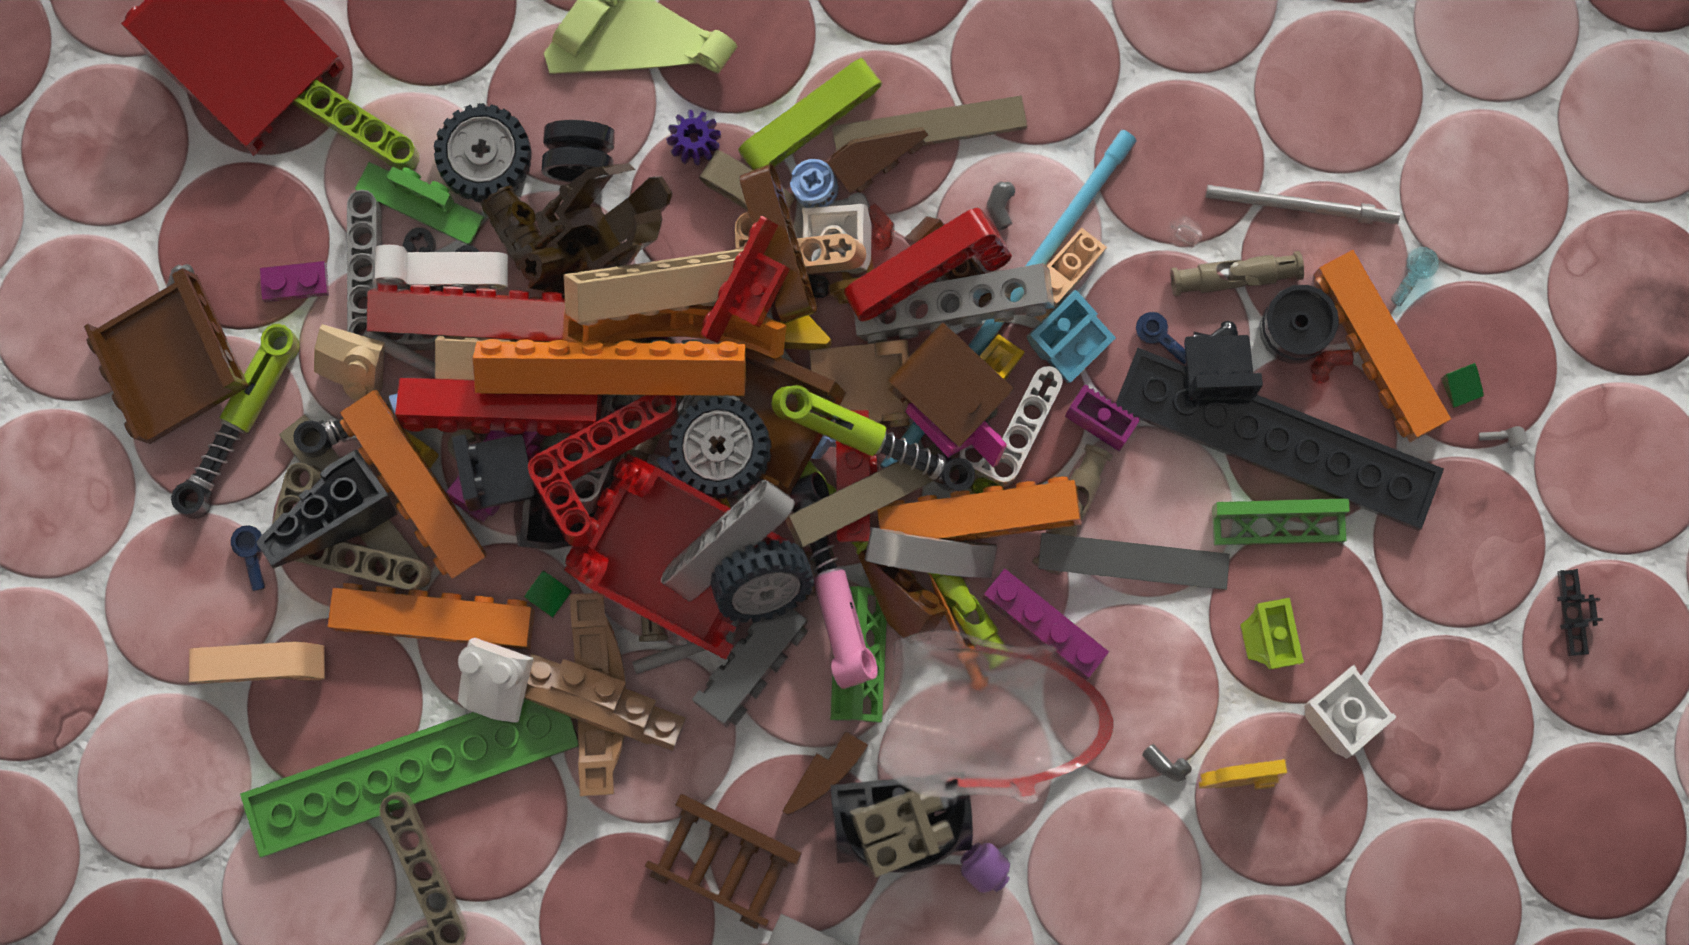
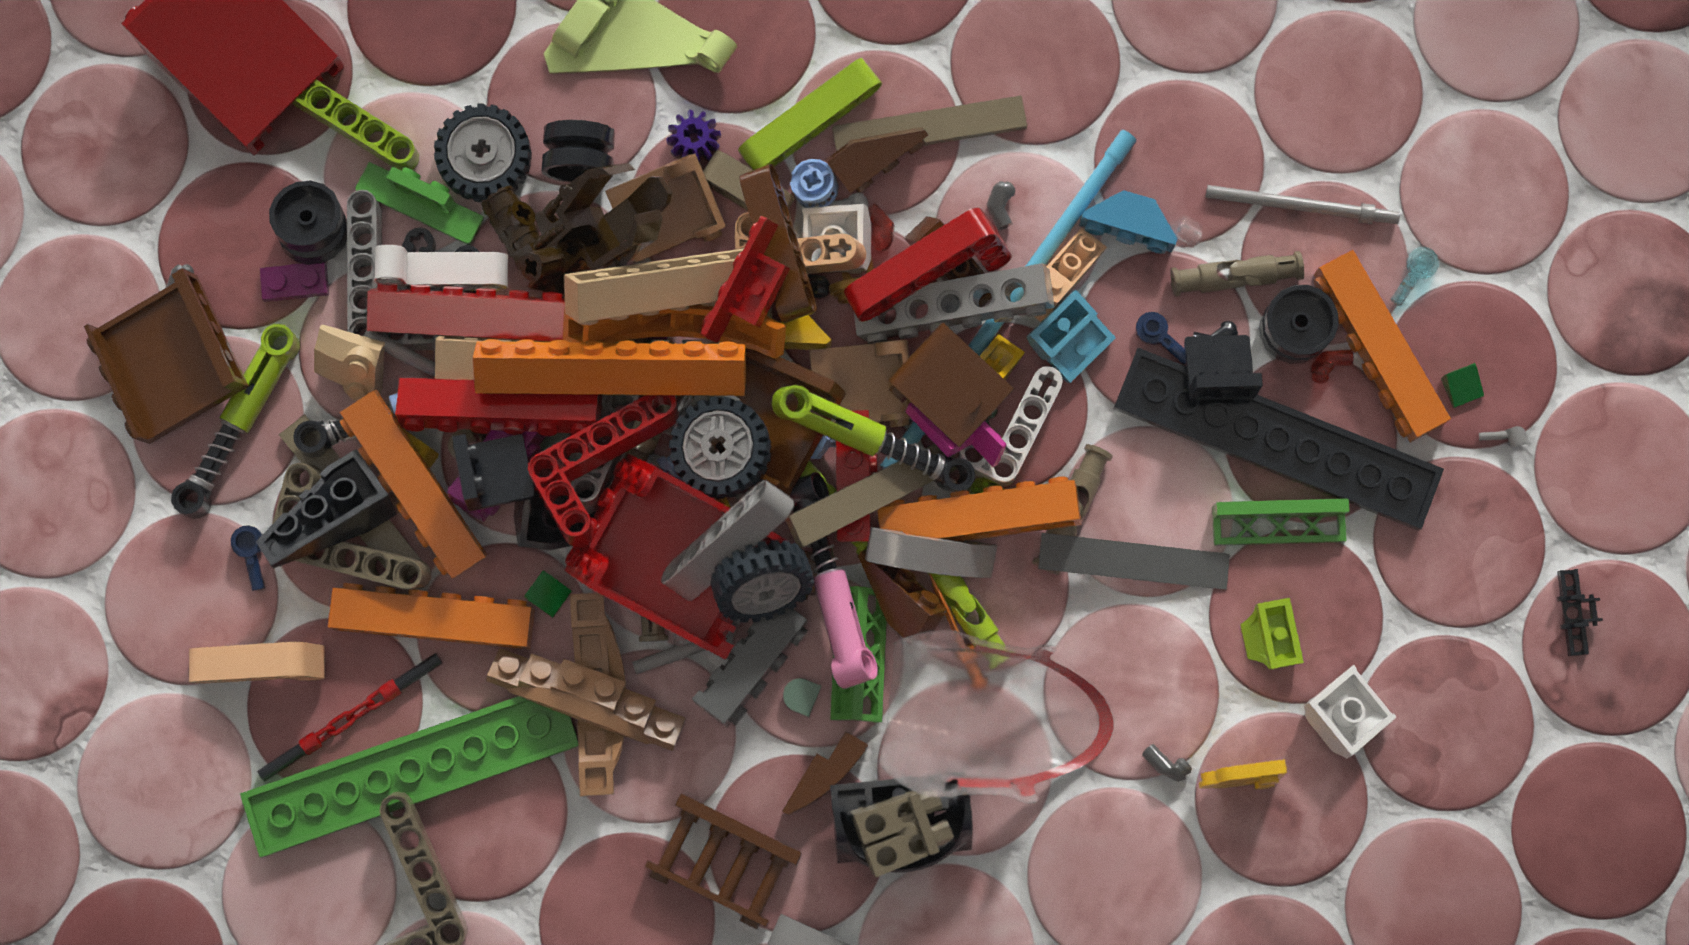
white slope [458,638,533,723] -> none
medium lavender head [960,843,1010,893] -> none
magenta brick [982,568,1109,680] -> none
magenta brick [1065,385,1139,452] -> none
none -> piece [257,653,443,782]
none -> black wheel [269,180,347,265]
none -> medium nougat door [605,154,726,263]
none -> sand green tile [783,678,821,717]
none -> dark azure slope [1079,190,1177,254]

